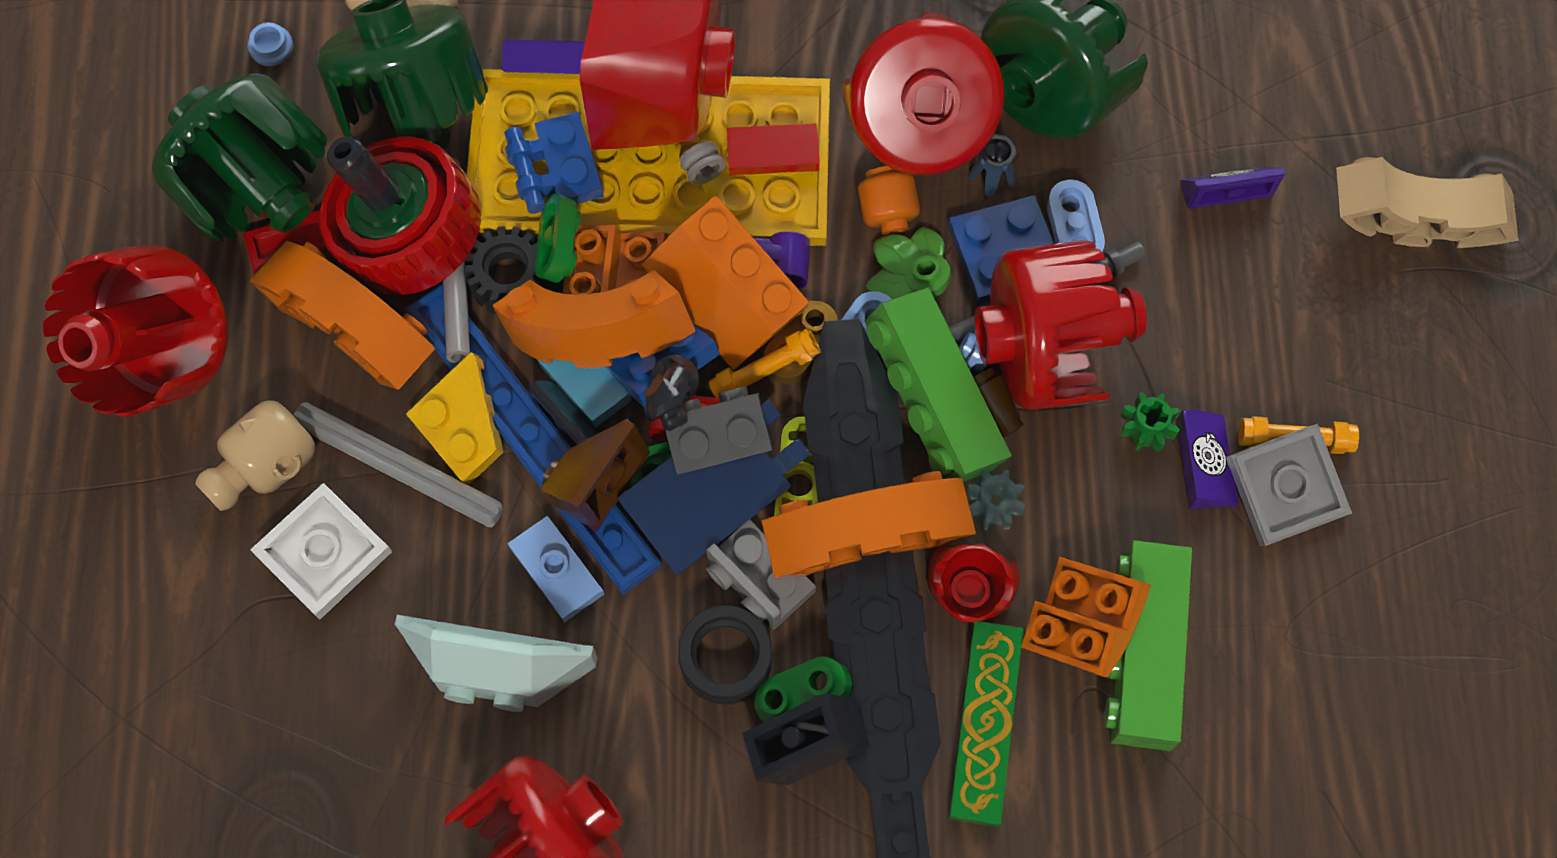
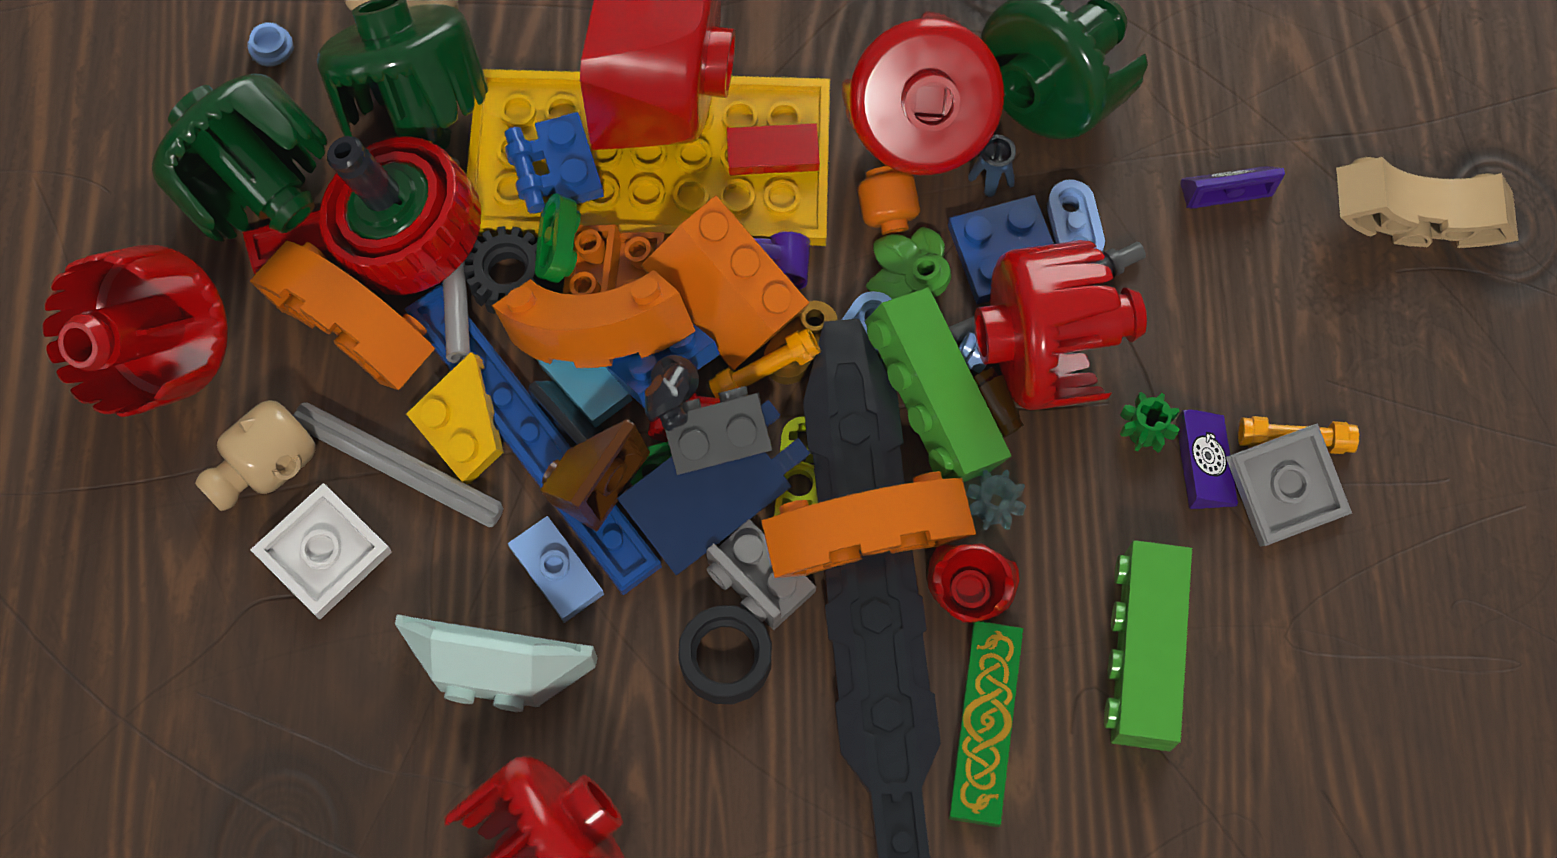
dark purple slope [502,39,585,74] -> none
light grey bush [679,141,726,185] -> none
black brick [742,693,871,785] -> none
green plate [754,657,852,722] -> none
orange slope [1021,556,1151,677] -> none

